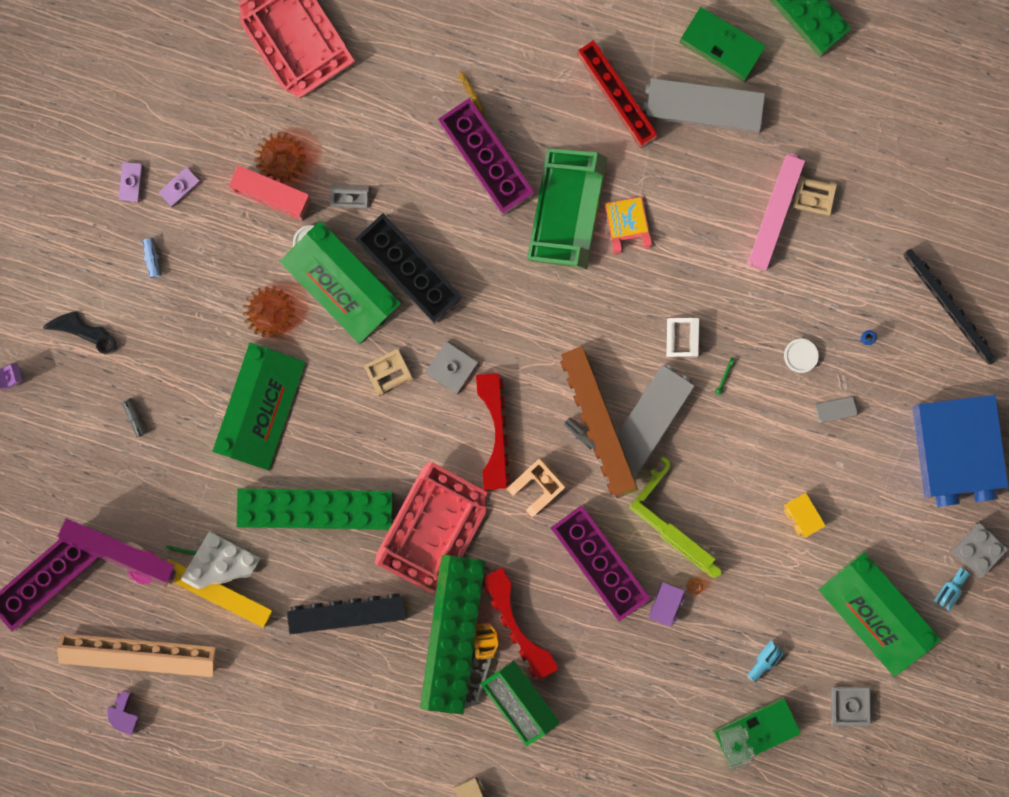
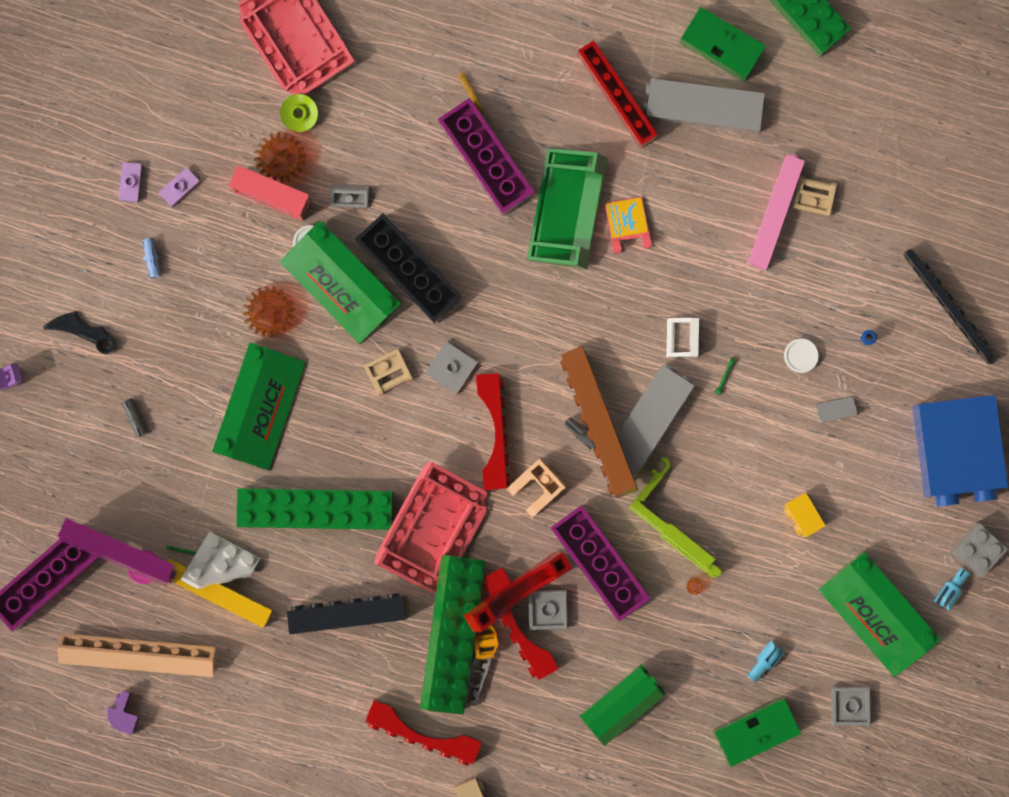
green brick [481,660,560,747] -> none
medium lavender brick [648,582,686,627] -> none
clear brick [718,724,755,771] -> none
none -> lime dish [280,94,318,132]
none -> red arch [365,699,482,766]
none -> red arch [464,552,572,632]
none -> light grey plate [528,590,568,630]
none -> green brick [579,663,667,746]

